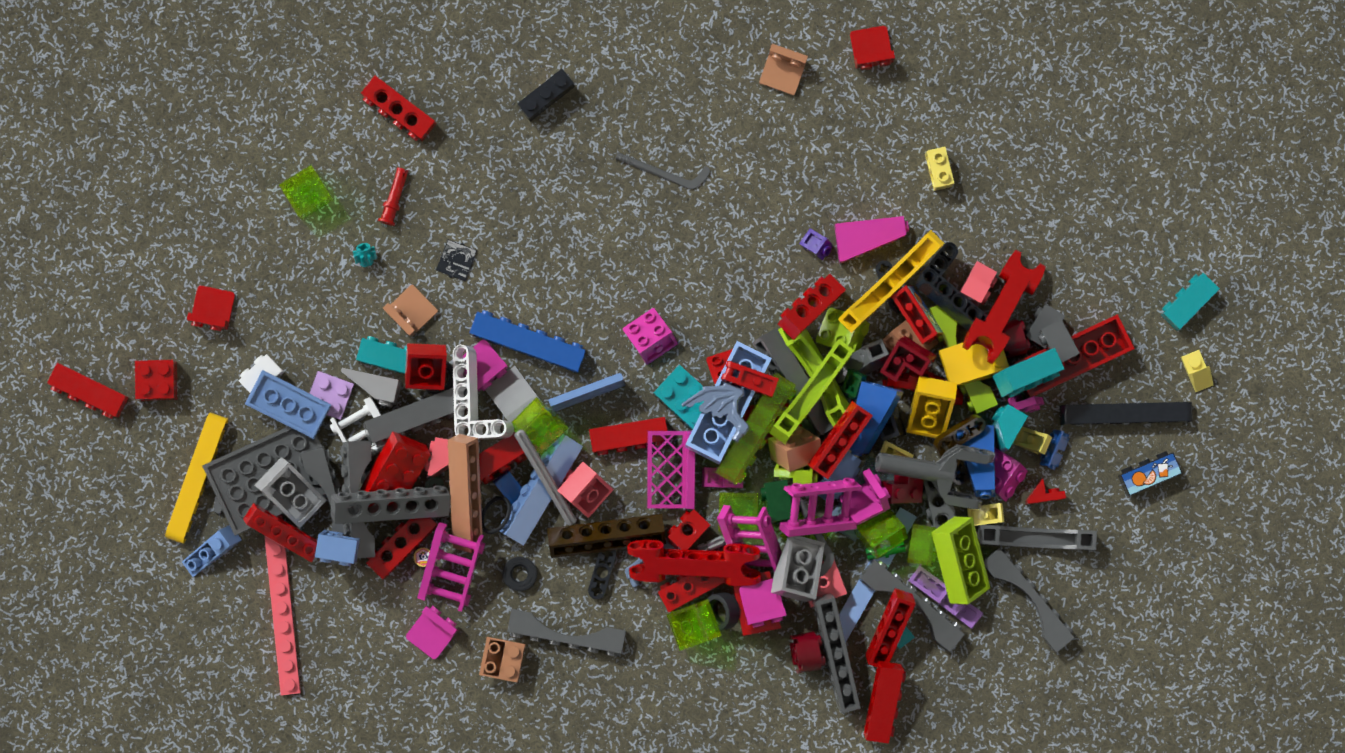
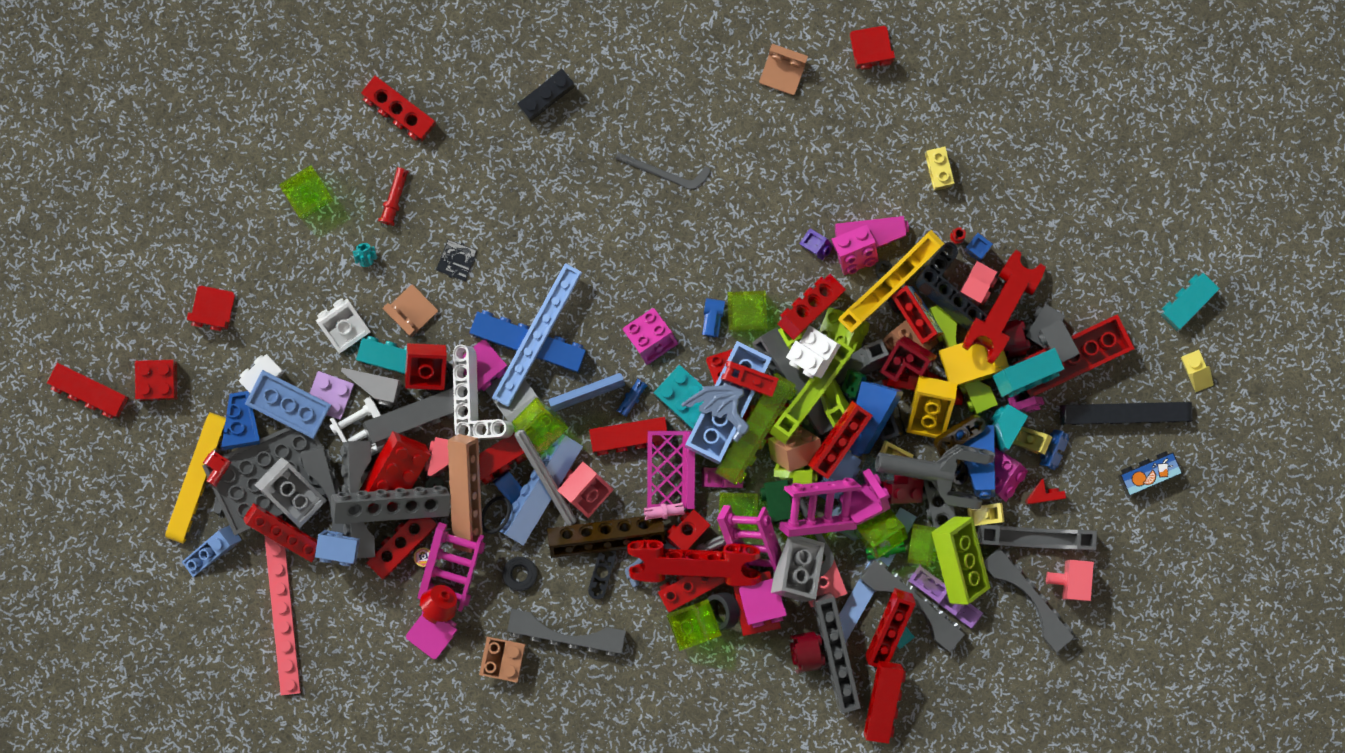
none -> red piece [203,448,232,487]
none -> blue wing [221,391,260,451]
none -> white plate [316,299,371,354]
none -> red cone [419,585,457,624]
none -> light blue tile [492,263,582,407]
none -> blue pin [616,379,648,417]
none -> bright pink pin [644,502,684,520]
none -> blue piece [702,298,725,338]
none -> clear neon green brick [727,291,767,332]
none -> white plate [786,326,841,378]
none -> dark pink bracket [831,225,879,275]
none -> red pin [950,227,966,244]
none -> blue brick [964,232,993,262]
none -> coral brick [1046,560,1094,601]

